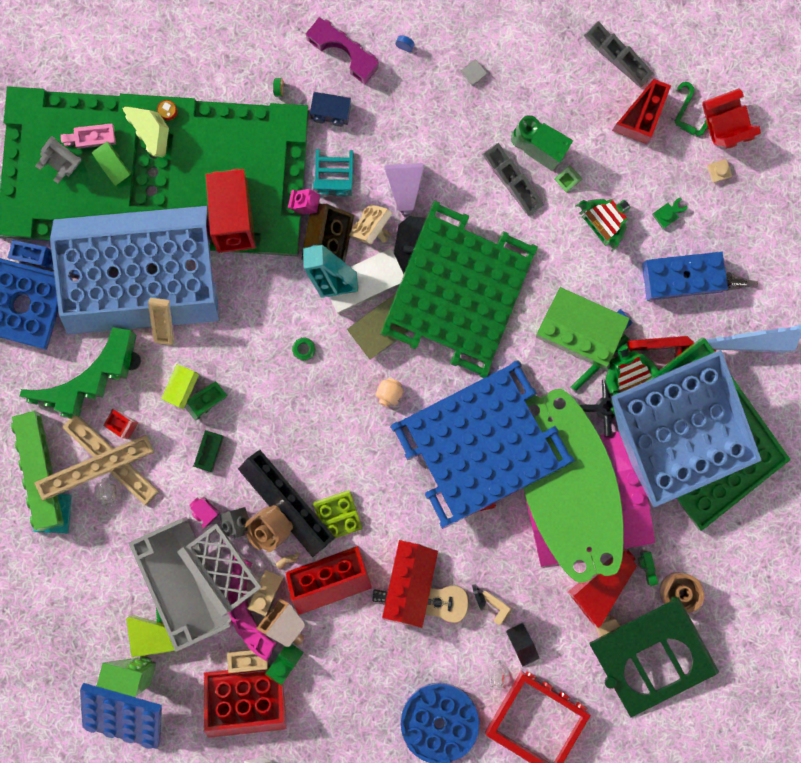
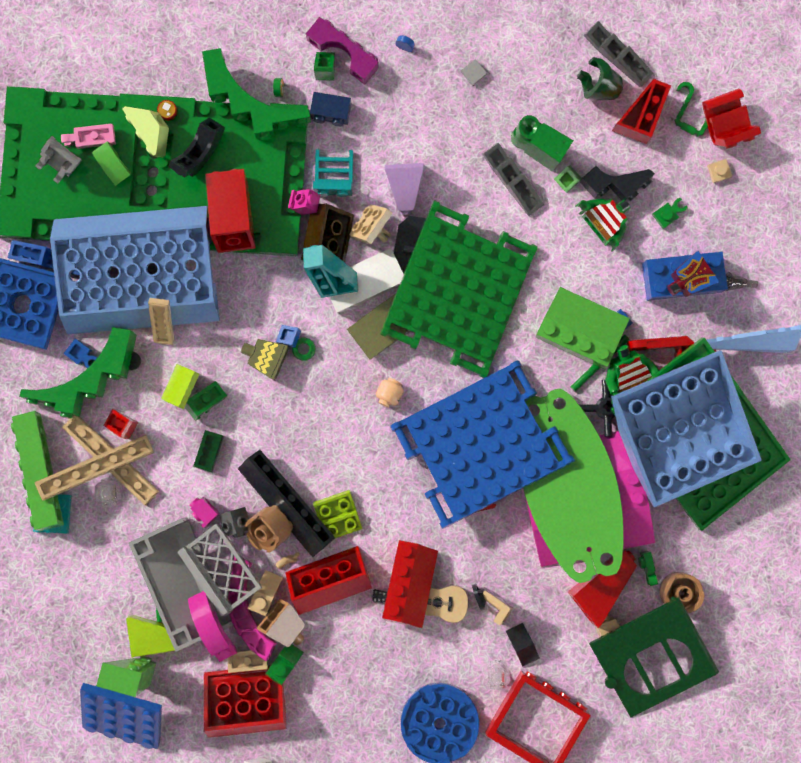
none -> blue plate [63,338,98,368]
none -> black arch [169,117,225,177]
none -> dark pink arch [188,591,237,662]
none -> green arch [202,48,311,141]
none -> olive torso [241,339,289,381]
none -> plate [276,325,301,348]
none -> green slope [314,52,335,81]
none -> dark green piece [577,57,623,101]
none -> black arch [580,166,655,202]
none -> torso [667,251,719,297]

